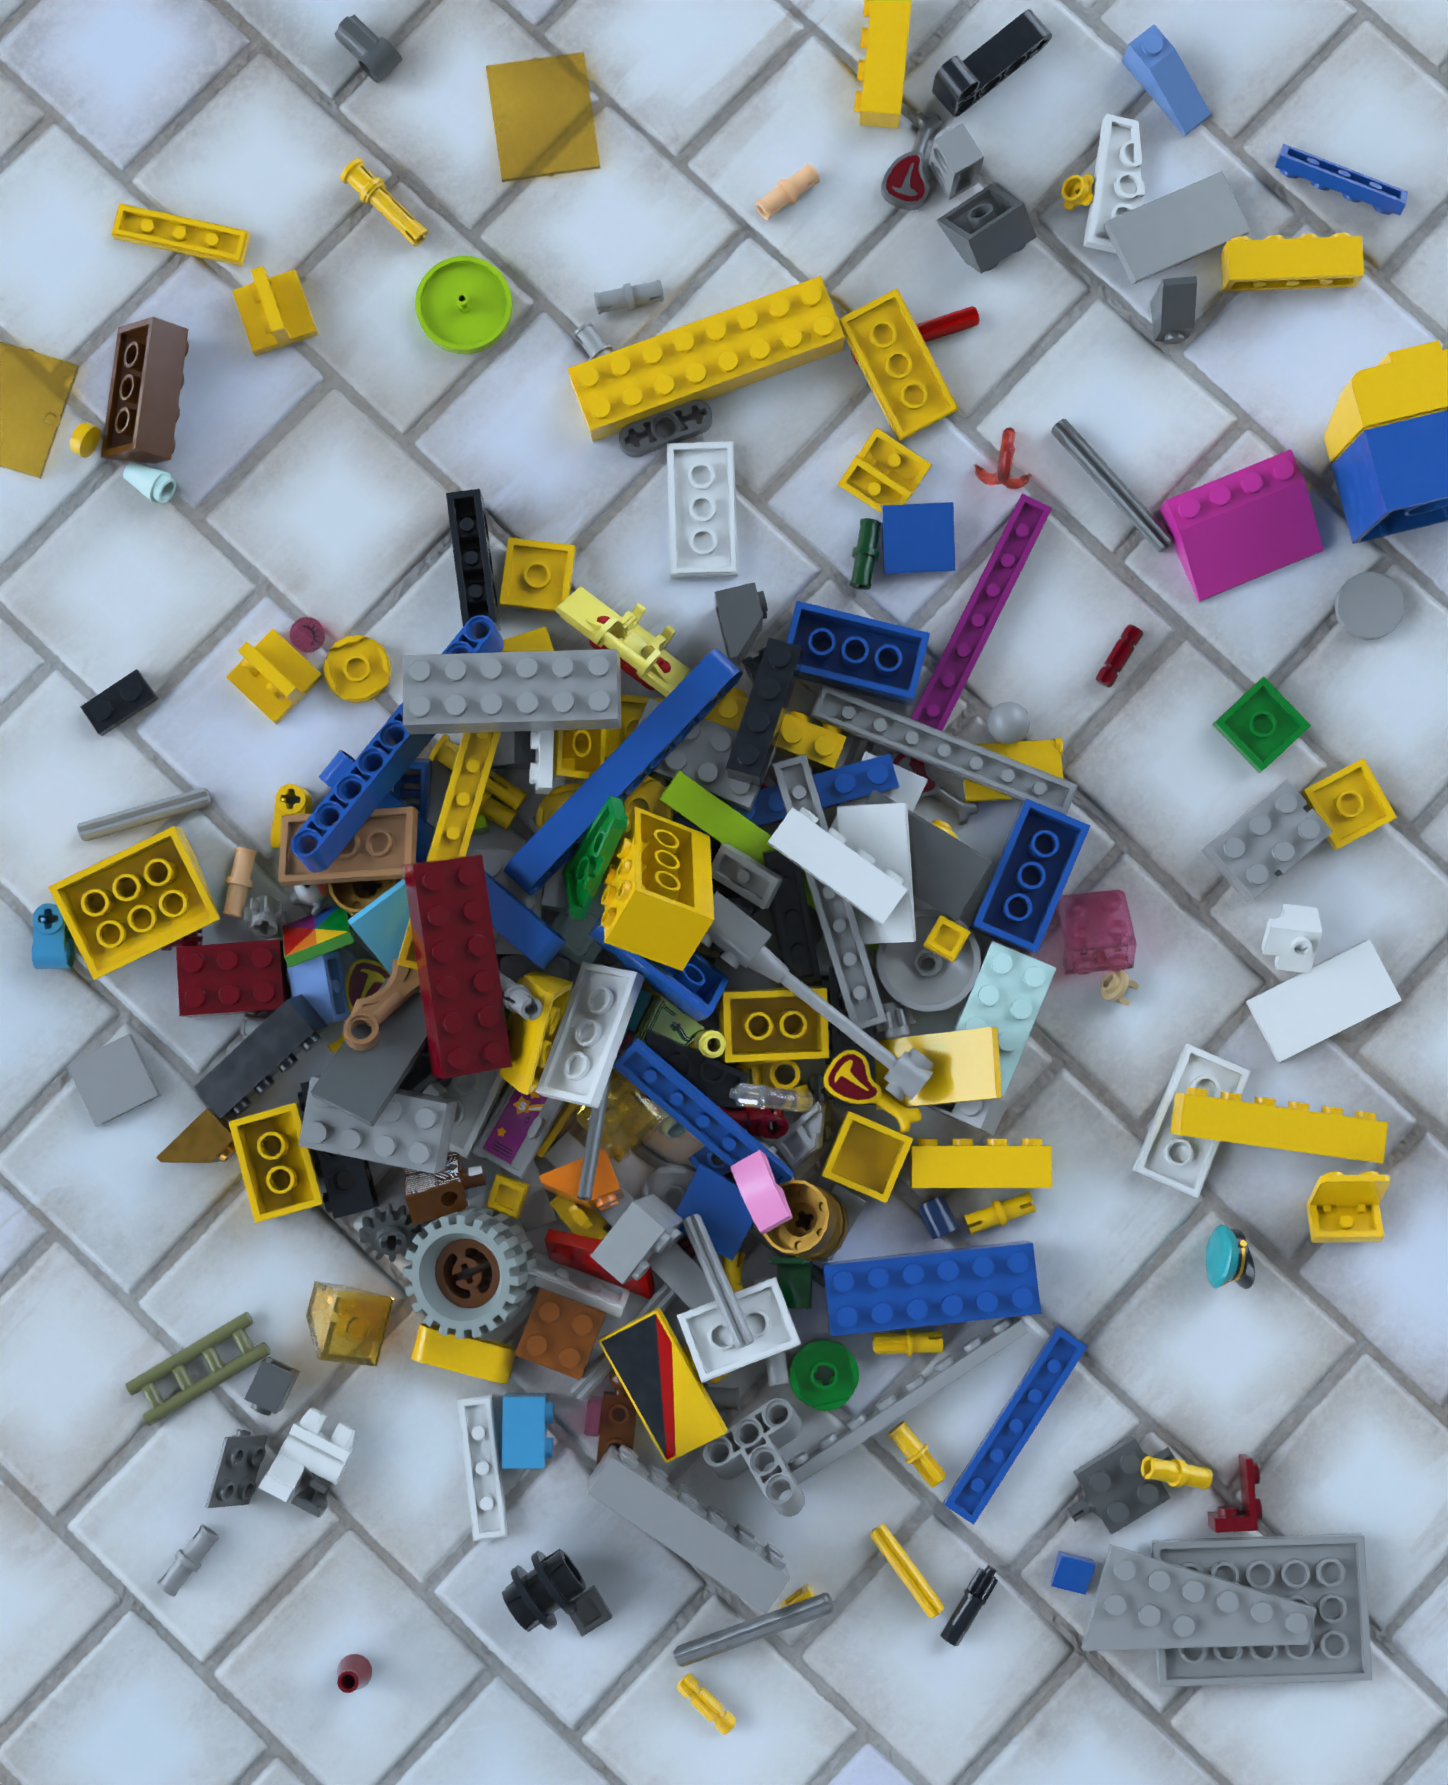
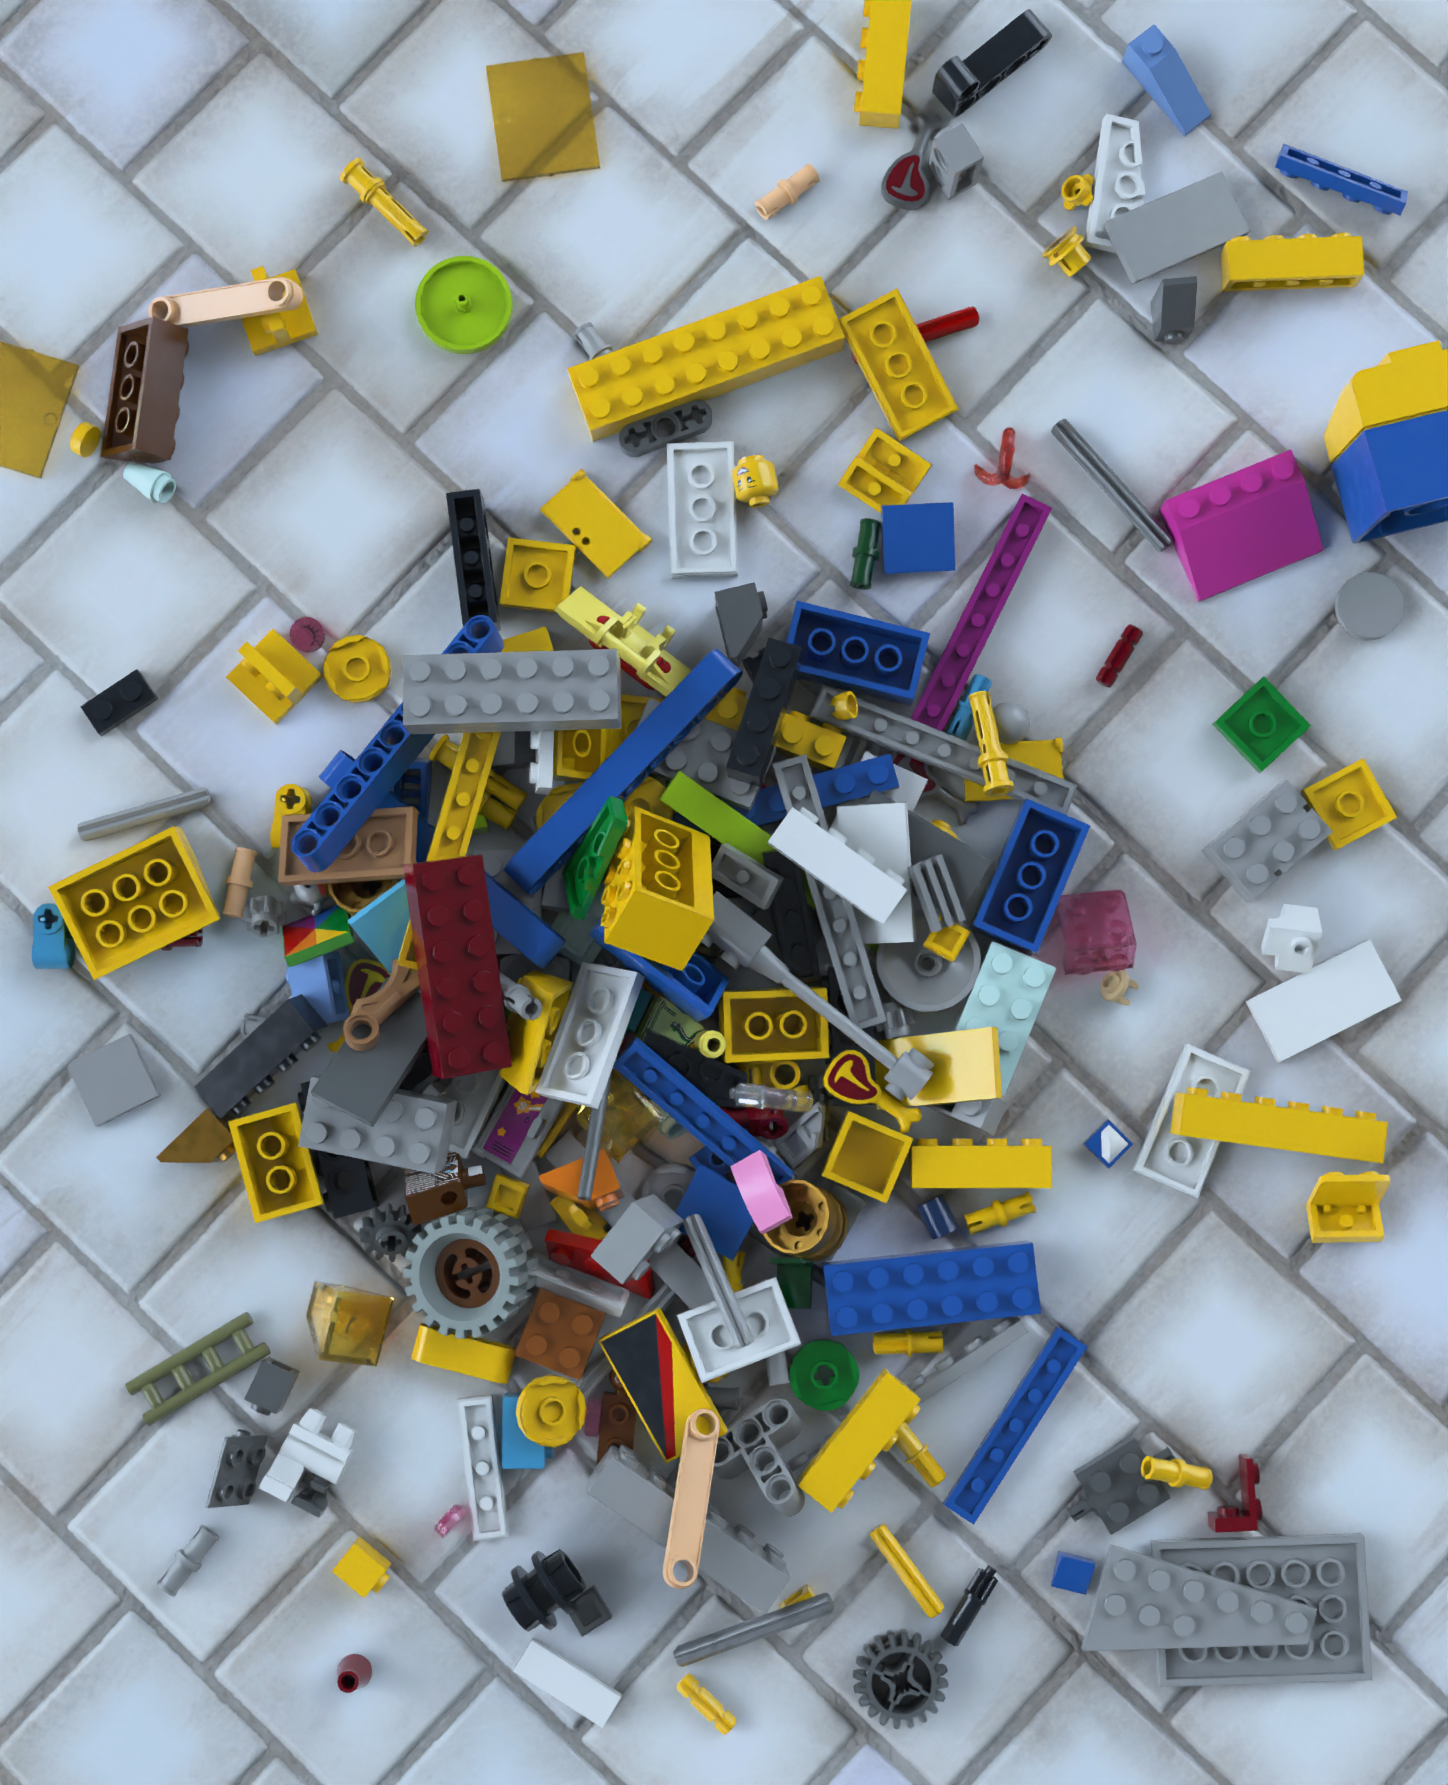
yellow tile [111,203,251,267] -> none
dark red brick [176,939,291,1018] -> none
dark grey piece [334,14,402,83] -> none
light grey pin [594,280,664,314] -> none
dark grey slope [937,184,1036,274] -> none
teal piece [1206,1224,1255,1289] -> none
none -> light nougat piece [148,277,303,327]
none -> yellow brick [332,1537,392,1598]
none -> clear pink tile [434,1504,468,1539]
none -> white tile [513,1638,622,1728]
none -> yellow tile [516,1374,587,1447]
none -> yellow door [540,469,652,578]
none -> light nougat piece [663,1409,720,1589]
none -> yellow head [732,455,779,508]
none -> yellow brick [797,1368,921,1513]
none -> yellow hinge [829,691,858,720]
none -> dark grey gear [853,1629,948,1729]
none -> light grey tile [907,854,966,932]
none -> dark azure axle [946,674,992,741]
none -> yellow pin [968,691,1015,796]
none -> yellow piece [1042,226,1091,277]
none -> tile [1083,1119,1133,1169]

